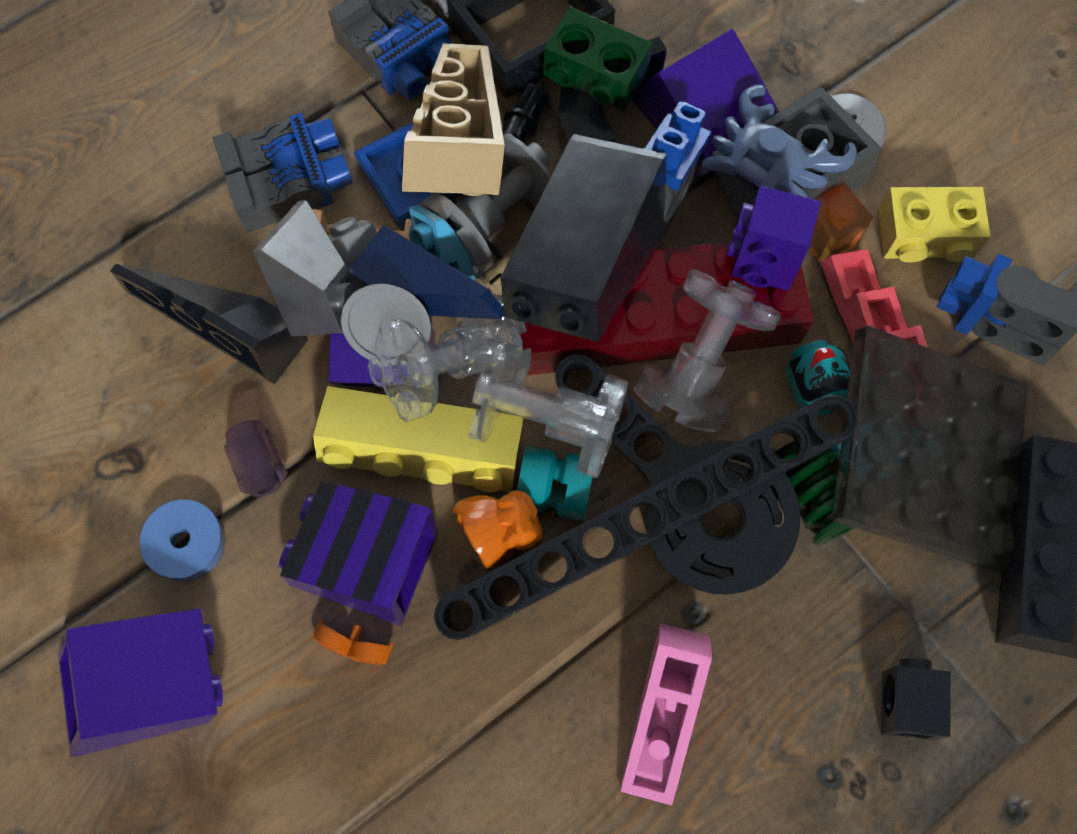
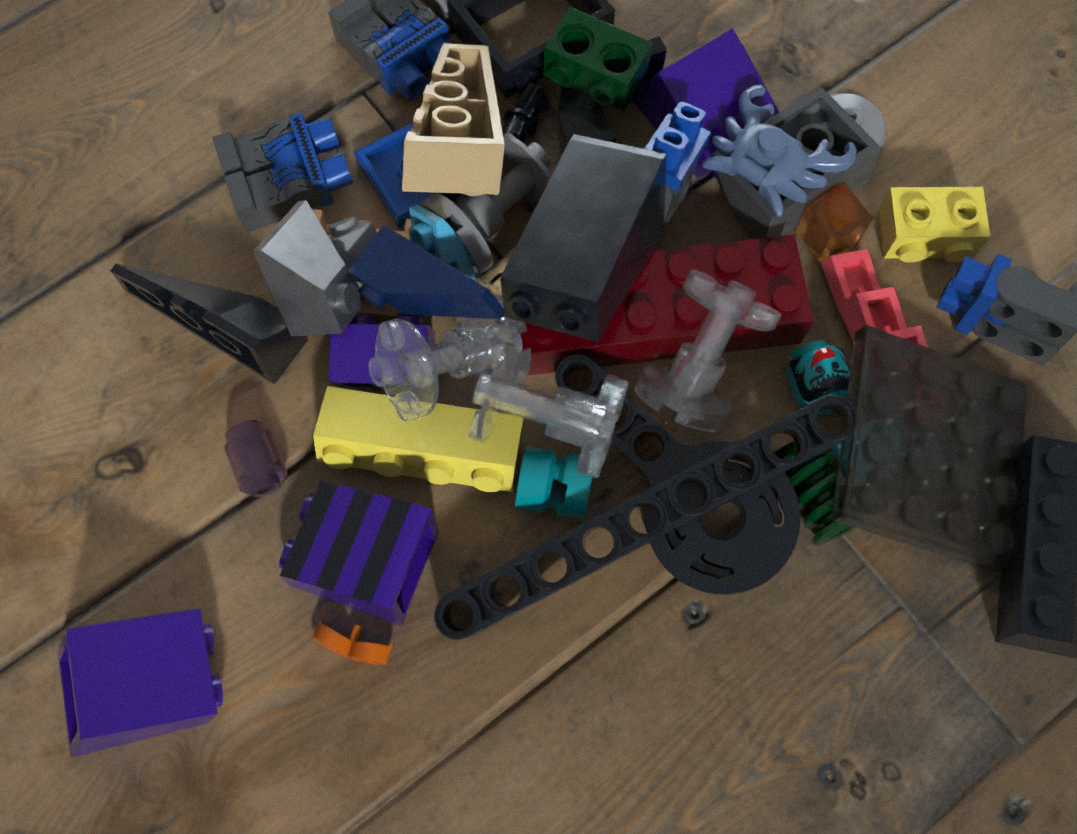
medium blue piece [139,499,225,582] -> none
light grey piece [341,284,431,365] -> none
orange hair [451,490,543,572] -> none
bright pink slope [620,623,712,805] -> none
dark purple brick [727,186,821,291] -> none
black brick [881,658,950,740] -> none

